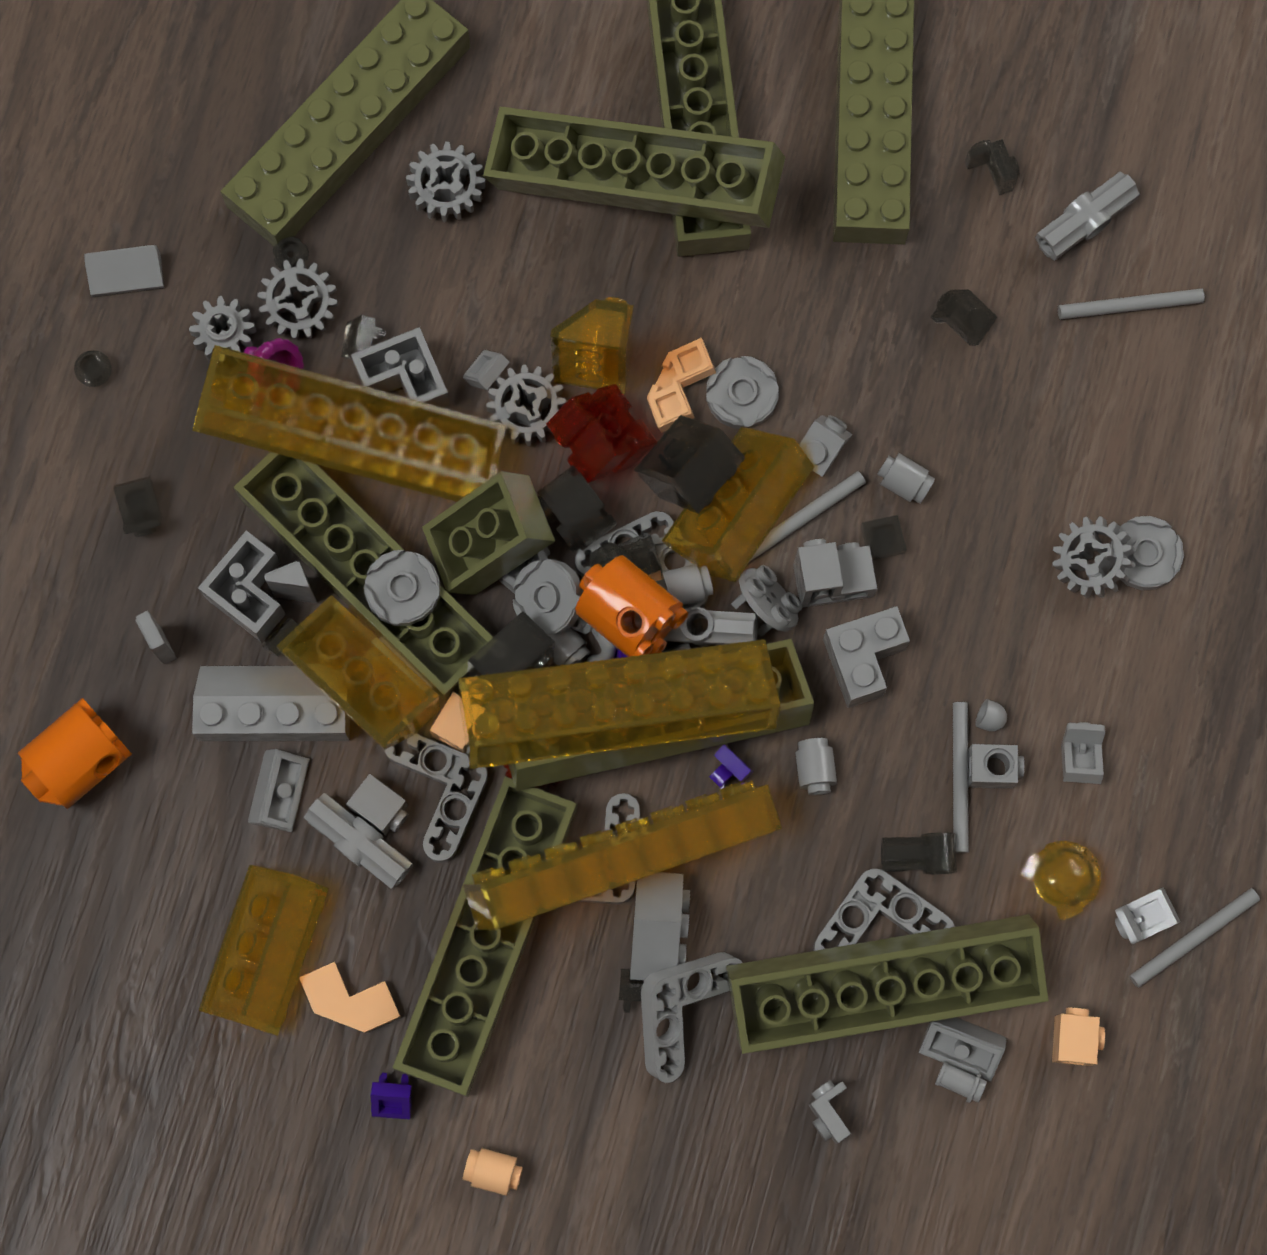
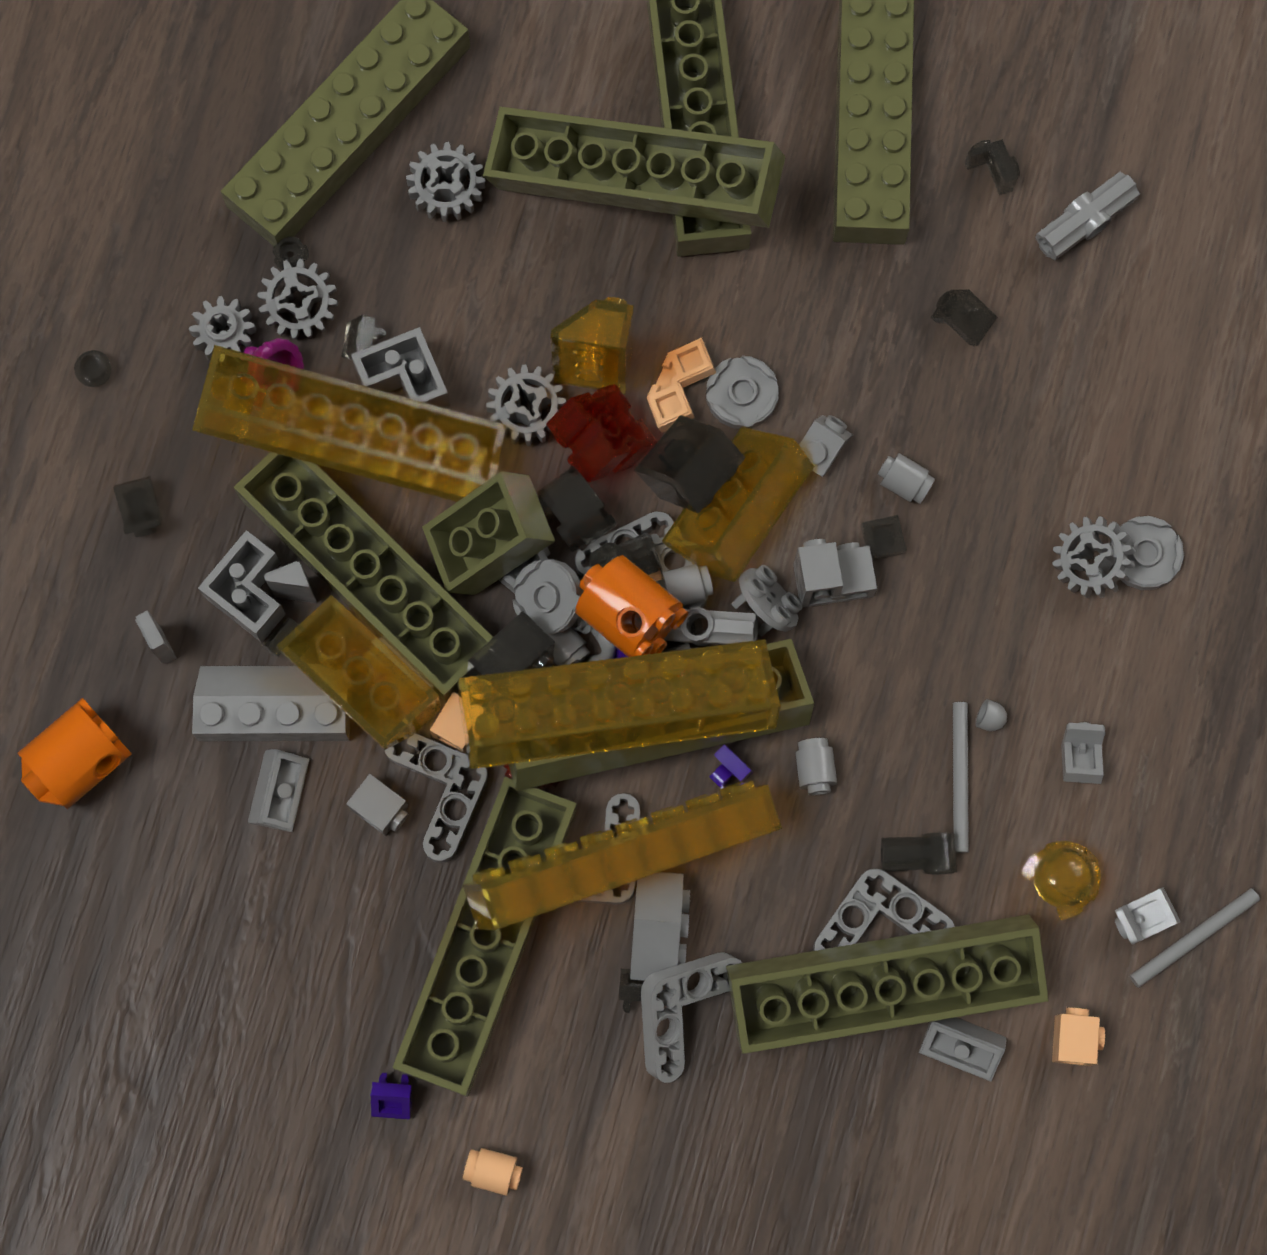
light grey slope [84,245,164,297] -> none
clear yellow slope [198,865,329,1036] -> none
light nougat tile [299,962,401,1033] -> none
light grey piece [303,793,413,890] -> none
light grey tile [364,550,440,626] -> none
light grey tile [463,350,510,390] -> none
light grey bar [737,471,866,565] -> none
light grey bracket [808,1080,851,1144] -> none
light grey brick [823,606,910,708] -> none
light grey pin [935,1061,987,1103] -> none
light grey brick [968,744,1024,789] -> none
light grey bar [1058,288,1205,320] -> none

